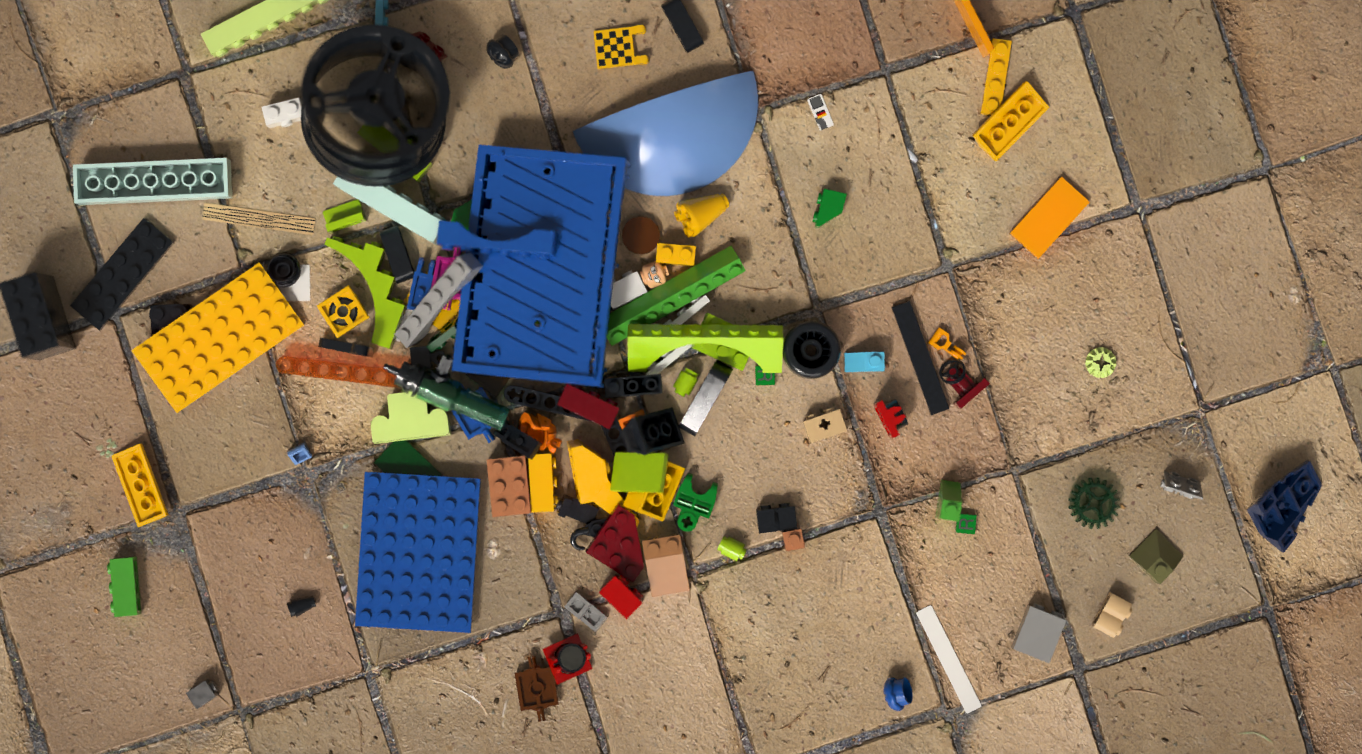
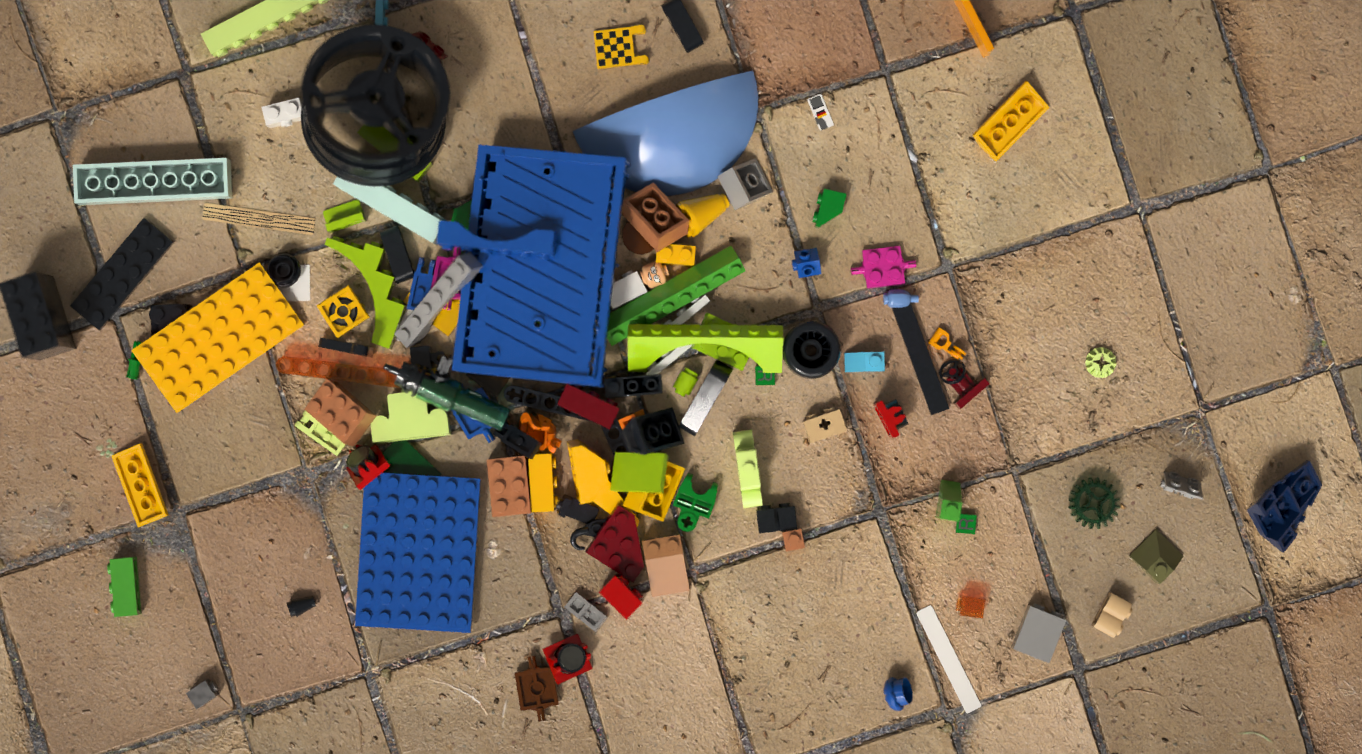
medium blue slope [287,442,312,465] -> none
dark green wing [427,312,459,352] -> none
black piece [486,35,519,69] -> none
lime brick [717,536,747,561] -> none
yellow plate [980,38,1012,116] -> none
light orange tile [1009,177,1090,259] -> none
none -> green axle [126,341,143,380]
none -> yellowish green plate [294,410,346,456]
none -> nougat brick [304,379,377,446]
none -> piece [346,444,390,490]
none -> nougat brick [622,183,689,252]
none -> light grey slope [718,158,773,210]
none -> yellowish green brick [732,429,762,508]
none -> blue brick [792,248,821,278]
none -> dark pink plate [851,246,916,289]
none -> medium blue plant [883,289,919,308]
none -> clear orange brick [955,595,985,618]

